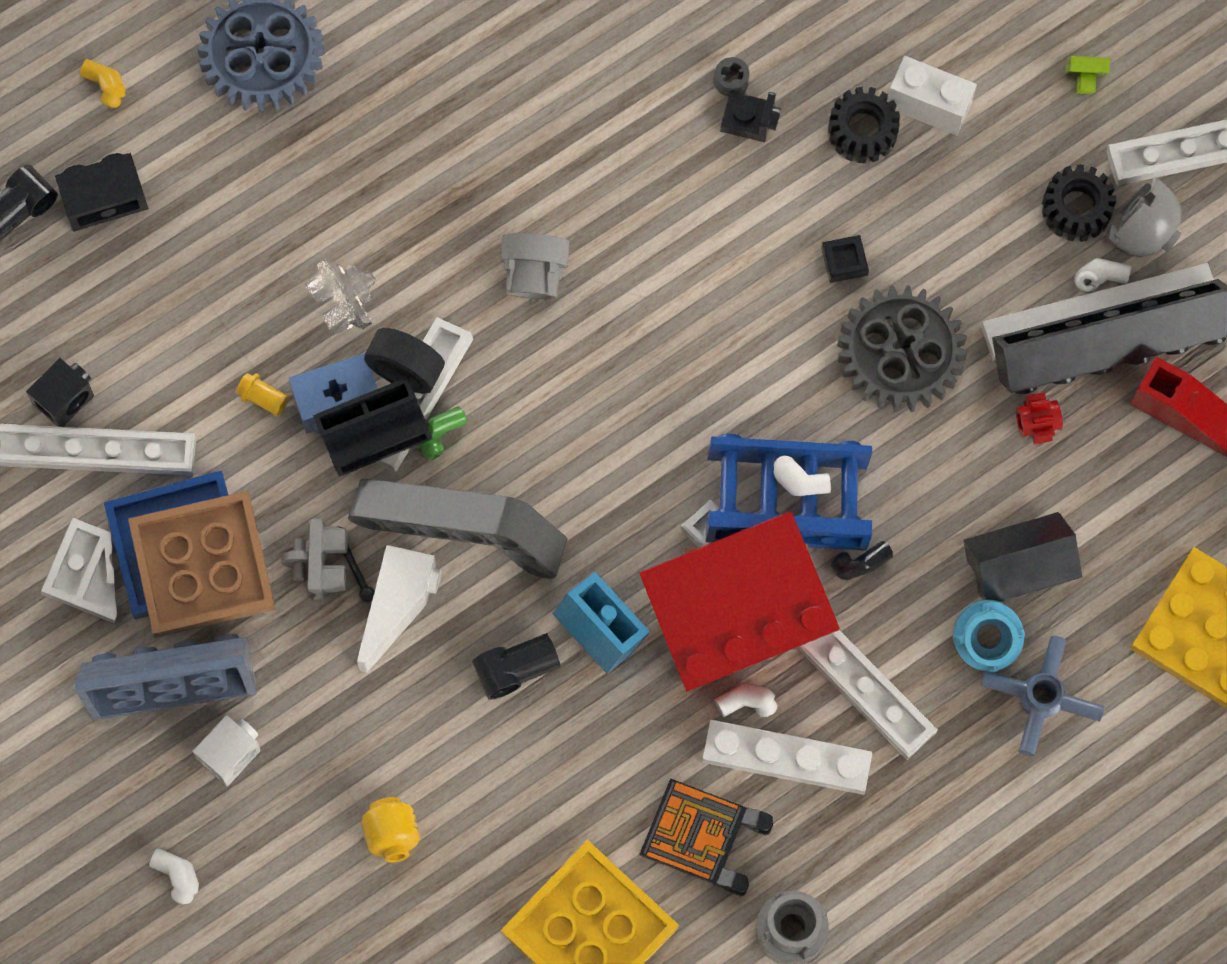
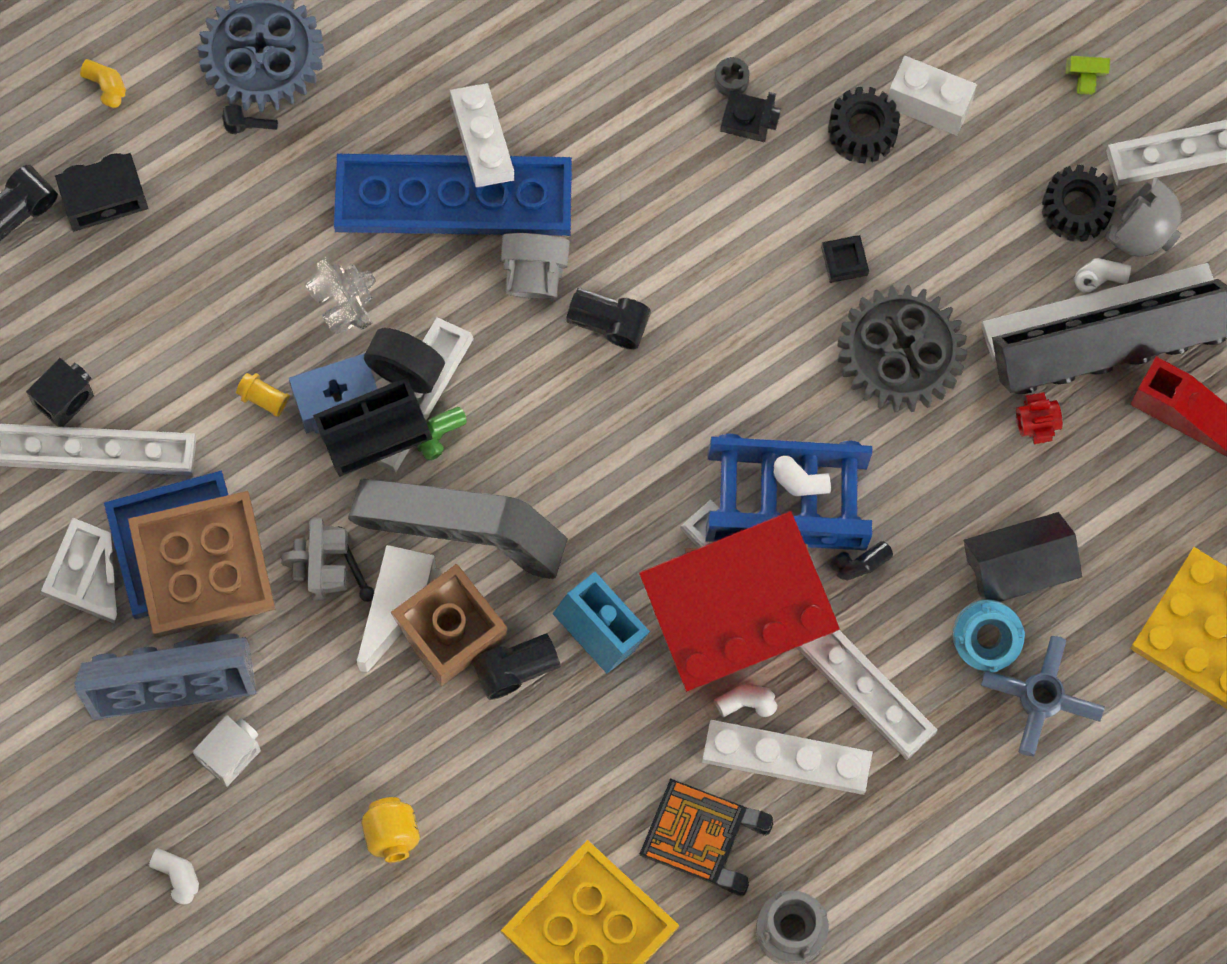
none -> black hand [222,105,278,134]
none -> blue plate [334,154,572,236]
none -> medium nougat slope [391,563,507,687]
none -> white plate [450,83,514,187]
none -> black piece [566,288,651,350]

